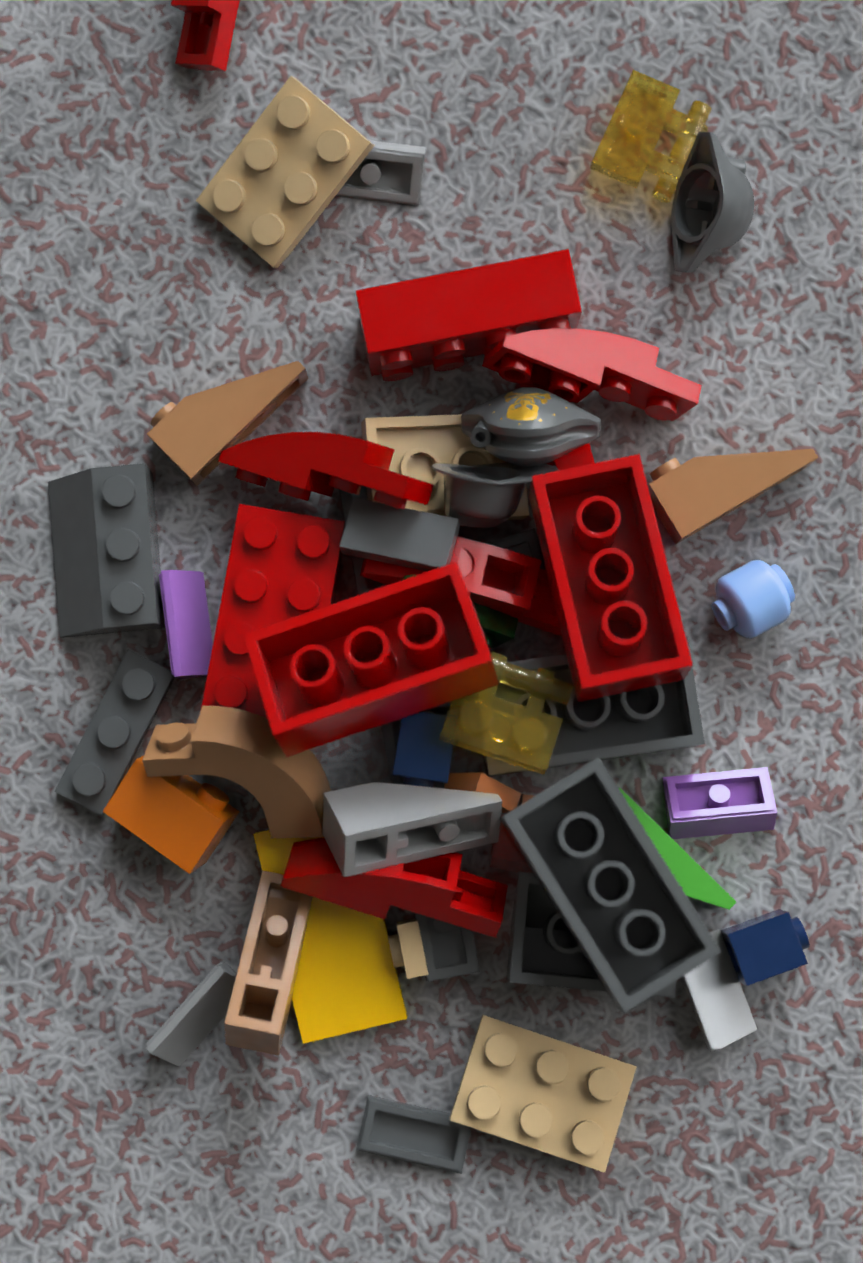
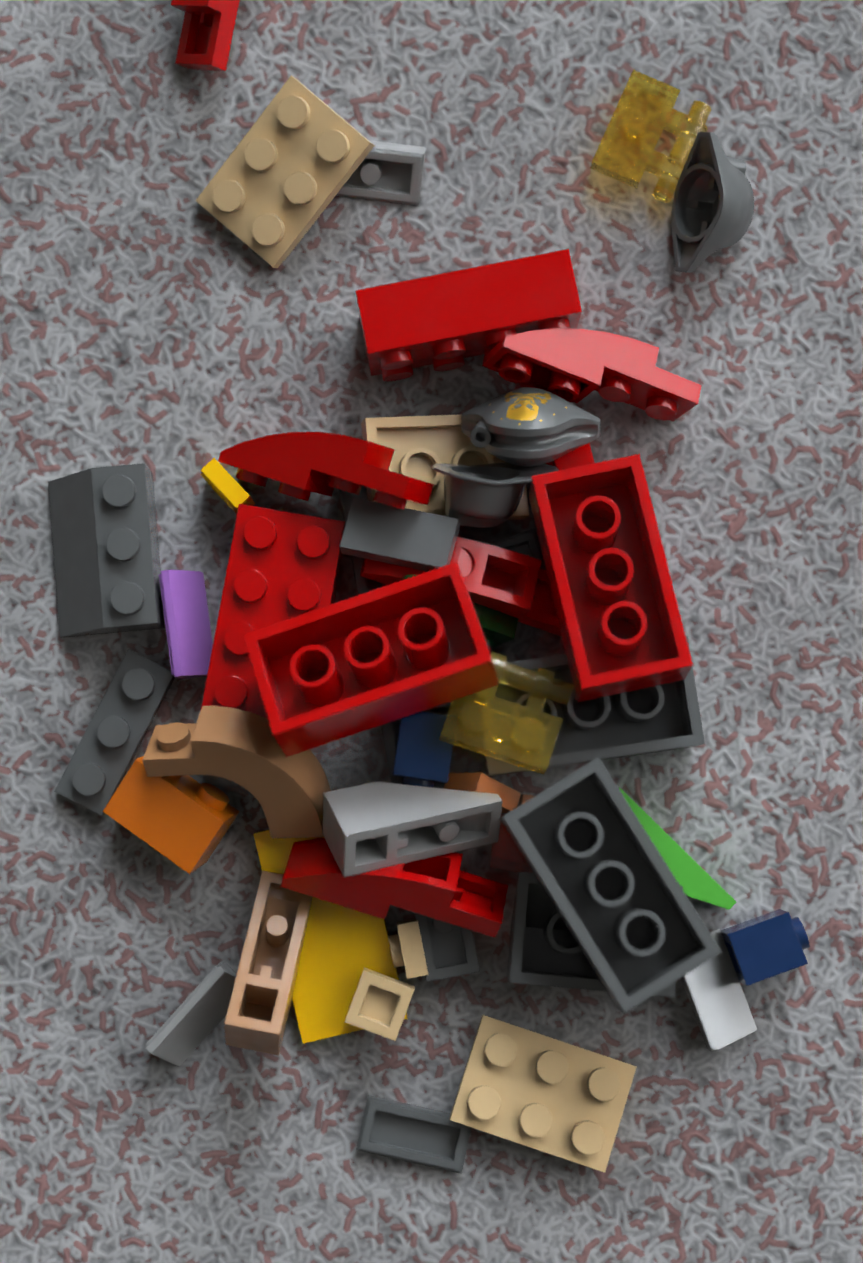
medium nougat slope [147,361,308,486] -> none
medium nougat slope [648,449,818,545] -> none
medium lavender slope [662,767,777,839] -> none
light blue head [711,560,795,638] -> none
none -> yellow tile [201,458,255,514]
none -> tan plate [345,967,415,1041]

